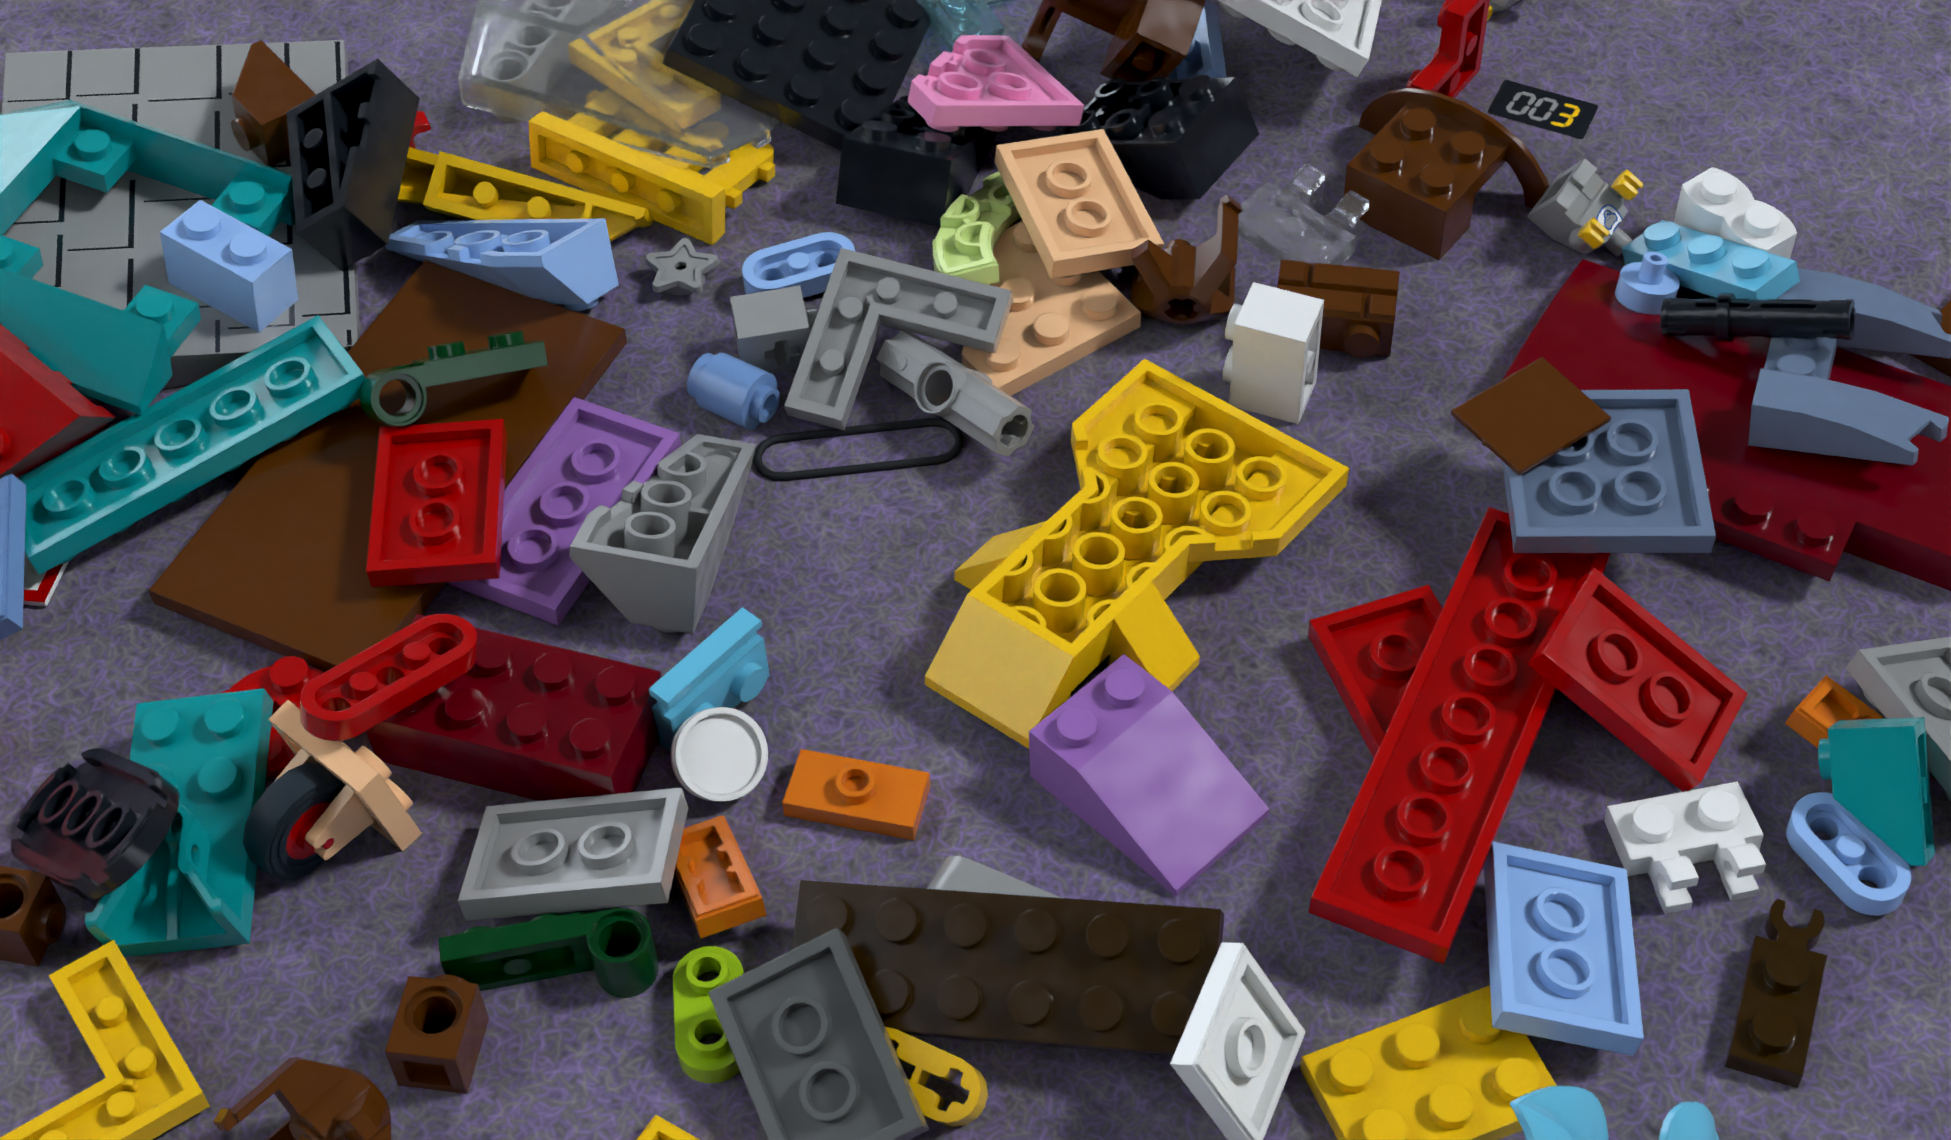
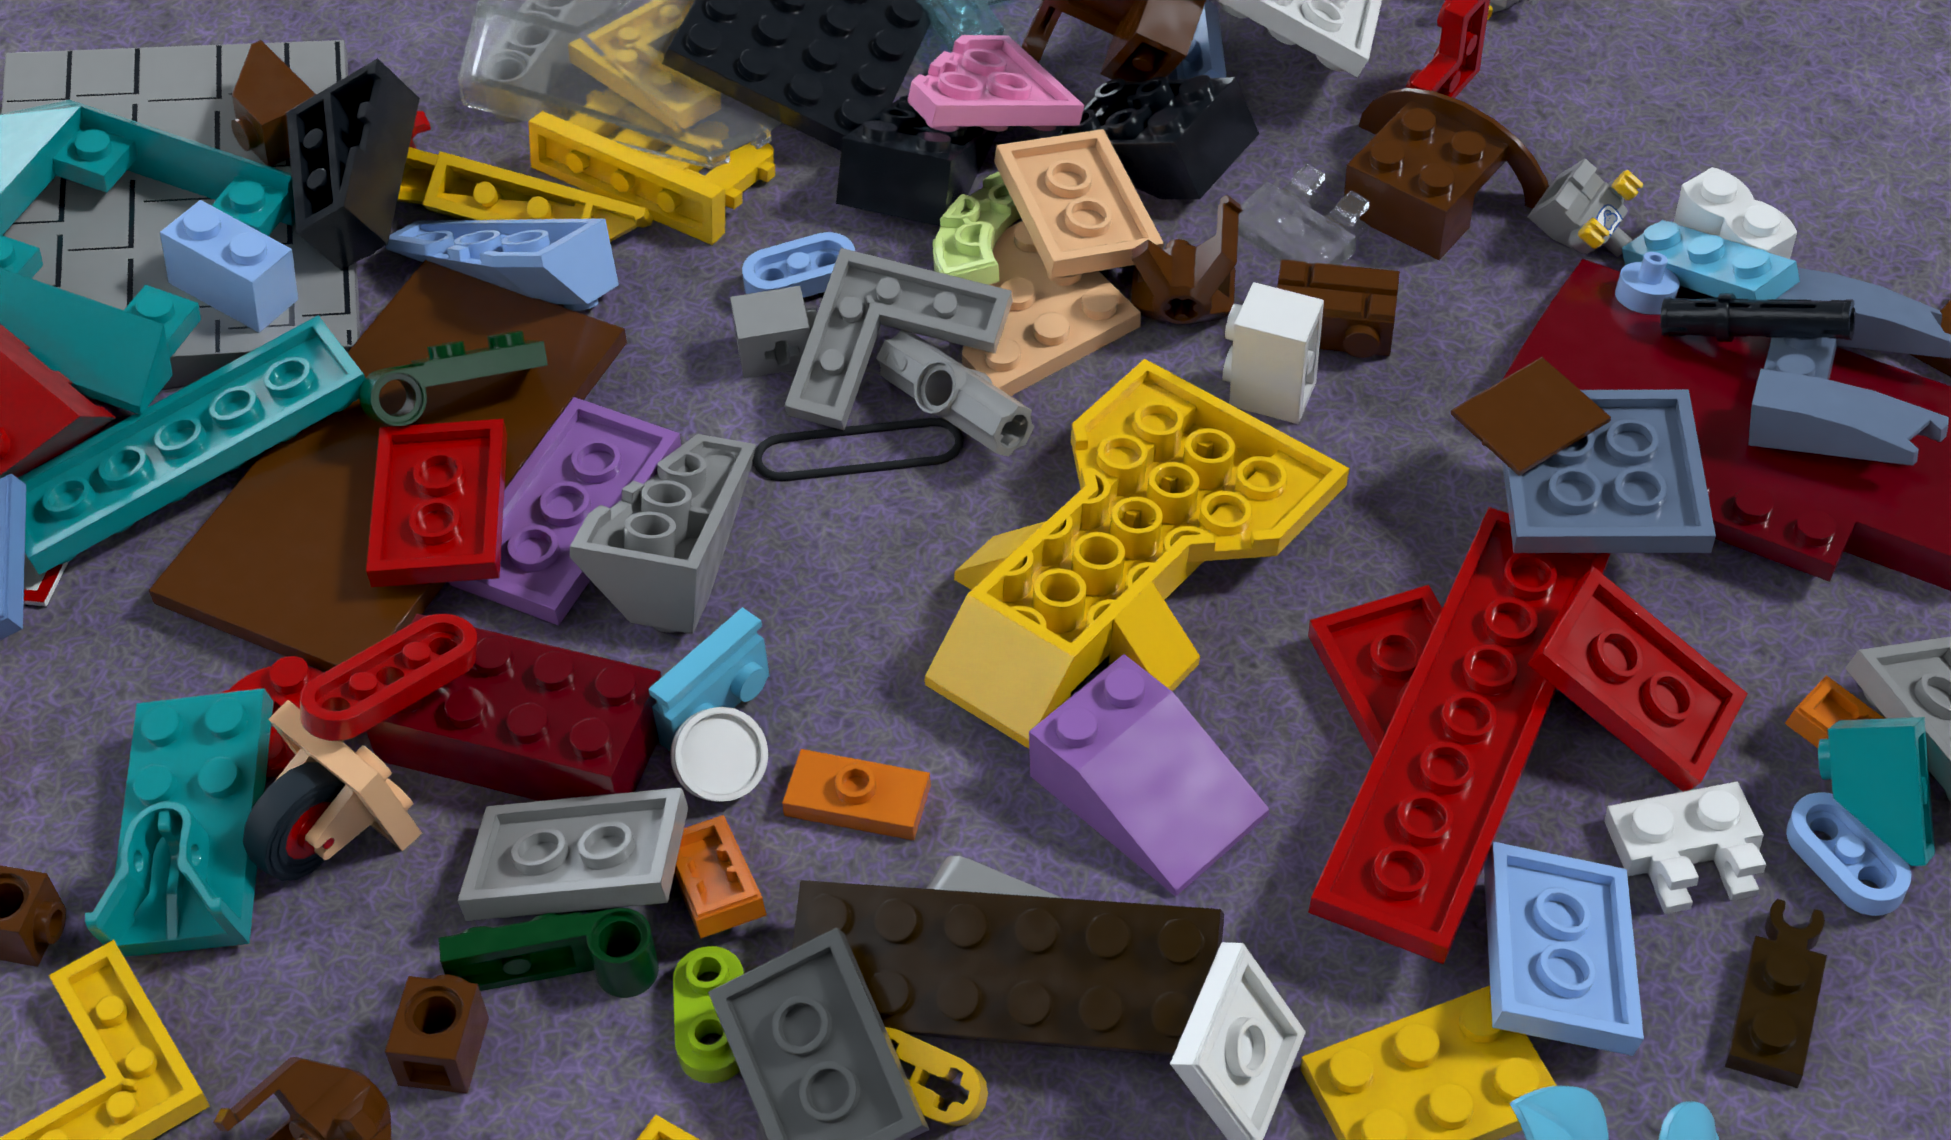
black tile [11,748,180,900] -> none
light grey plate [645,238,720,296] -> none
medium blue brick [687,353,780,430] -> none
black sticker [1488,80,1598,139] -> none

